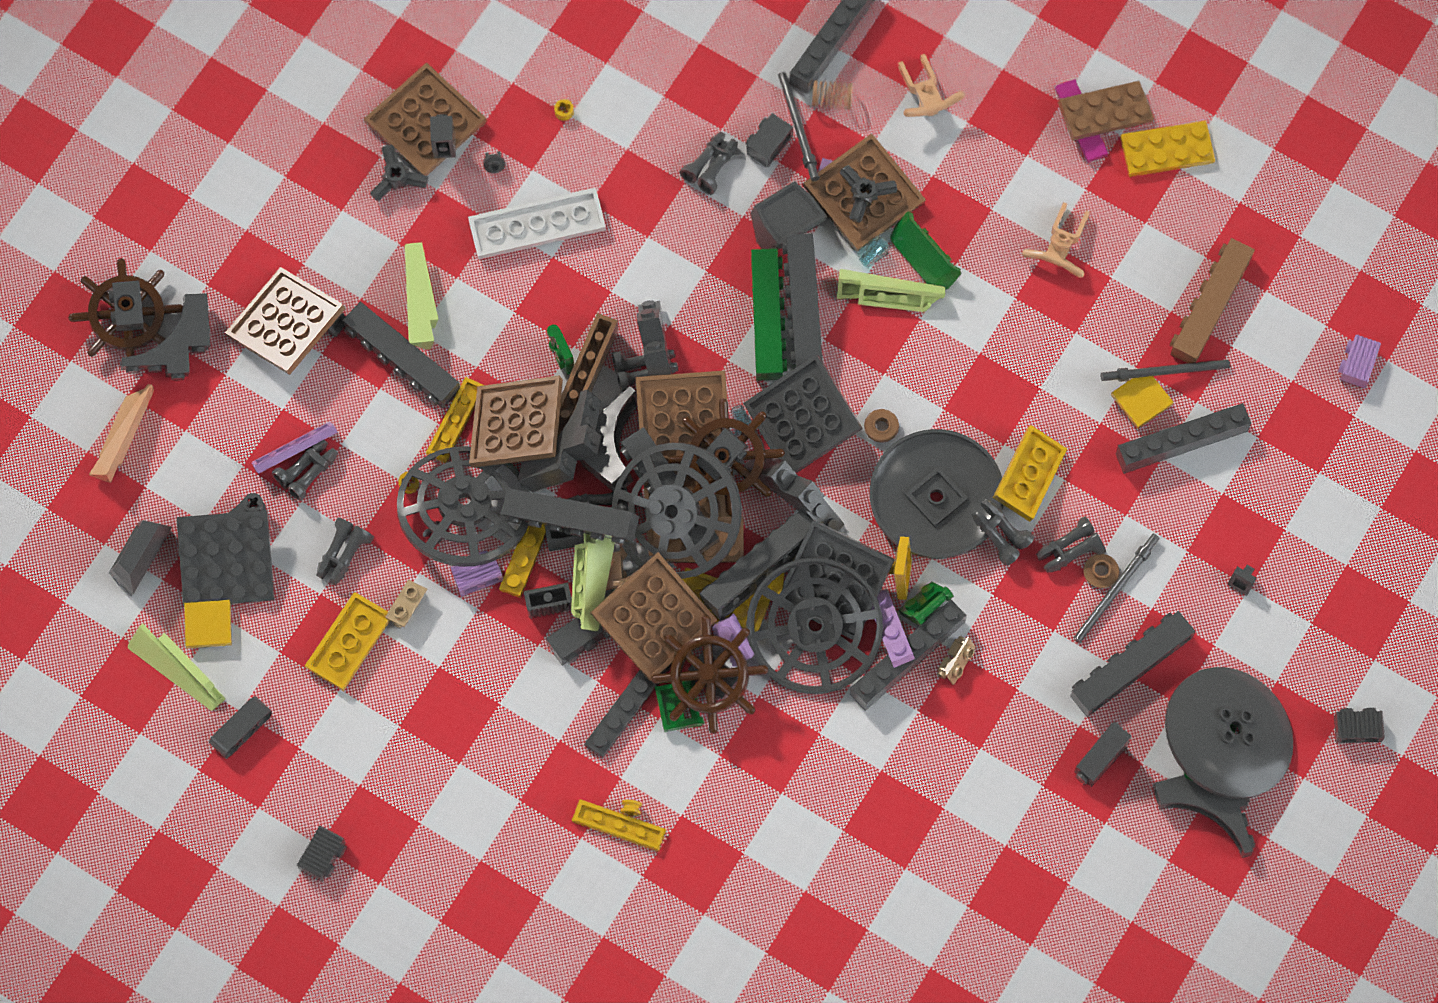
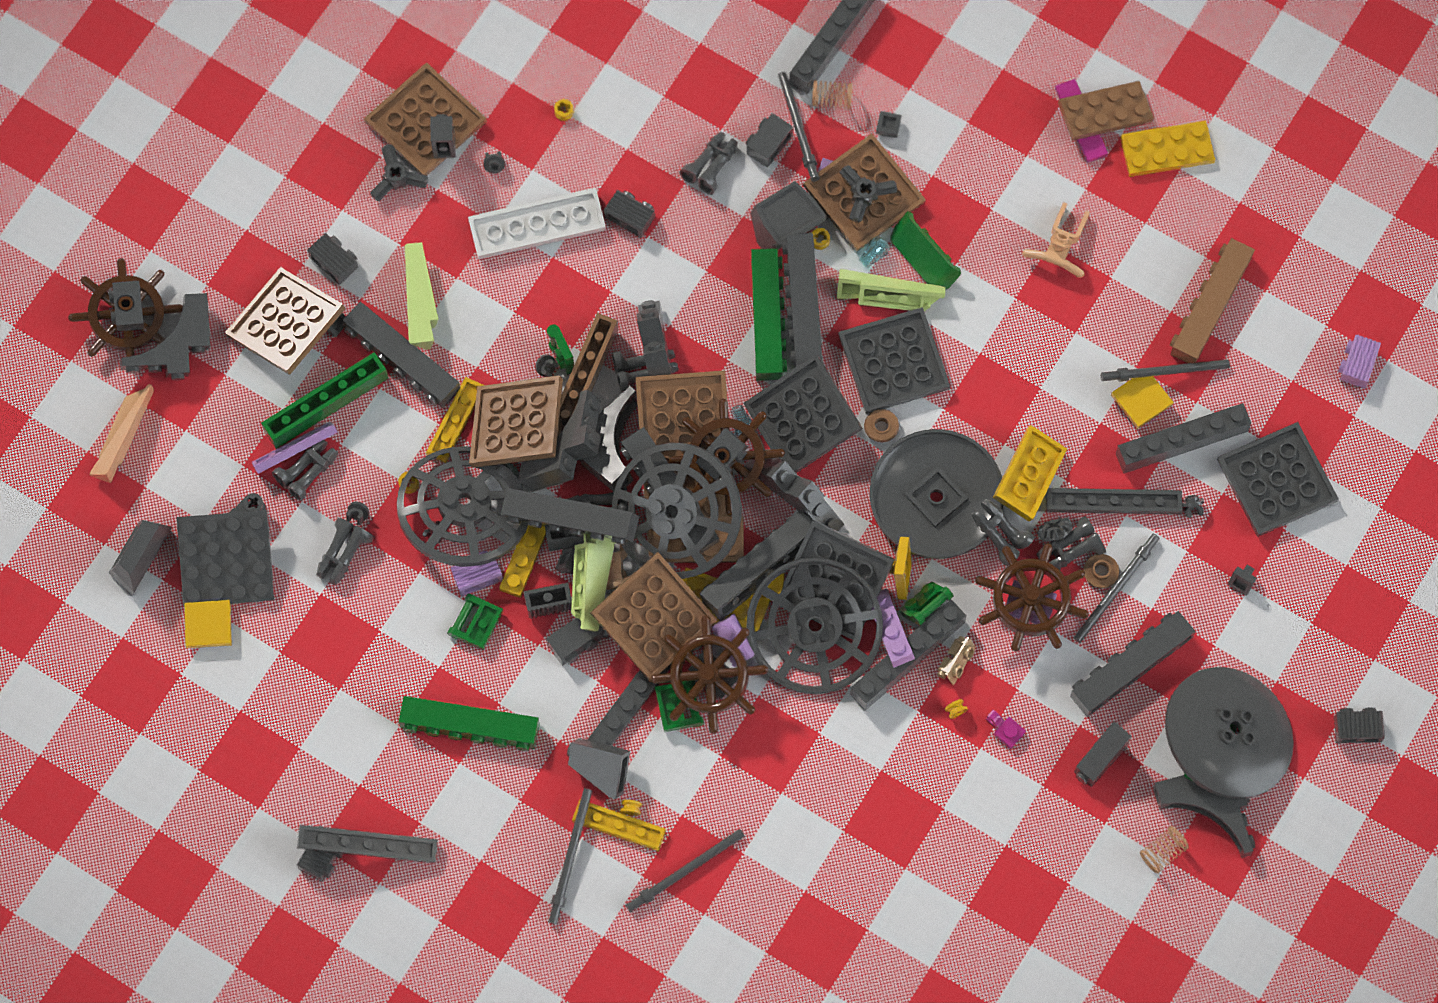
yellowish green wedge [128,623,226,711] -> none
dark grey beam [209,696,272,758] -> none
yellow plate [305,592,390,691] -> none
tan hinge [385,580,428,628] -> none
light nougat piece [898,54,965,117] -> none
none -> green brick [261,352,389,449]
none -> dark grey plate [297,825,438,863]
none -> dark grey brick [307,233,358,285]
none -> dark grey plate [346,501,370,525]
none -> green brick [398,696,540,751]
none -> green plate [447,593,504,650]
none -> dark grey plate [535,354,559,377]
none -> dark grey bar [548,788,592,925]
none -> dark grey tile [555,547,575,574]
none -> dark grey slope [567,738,630,799]
none -> dark grey brick [604,190,655,238]
none -> dark grey bar [625,829,745,913]
none -> yellow bush [812,228,830,250]
none -> dark grey plate [838,307,950,414]
none -> dark grey plate [876,111,902,138]
none -> yellow bush [945,699,968,719]
none -> reddish brown brick [975,543,1089,652]
none -> dark pink plate [986,710,1026,750]
none -> dark grey gear [1037,517,1073,541]
none -> dark grey plate [1046,488,1182,514]
none -> light nougat piece [1140,826,1189,874]
none -> dark grey plate [1182,495,1204,518]
none -> dark grey plate [1217,422,1339,537]

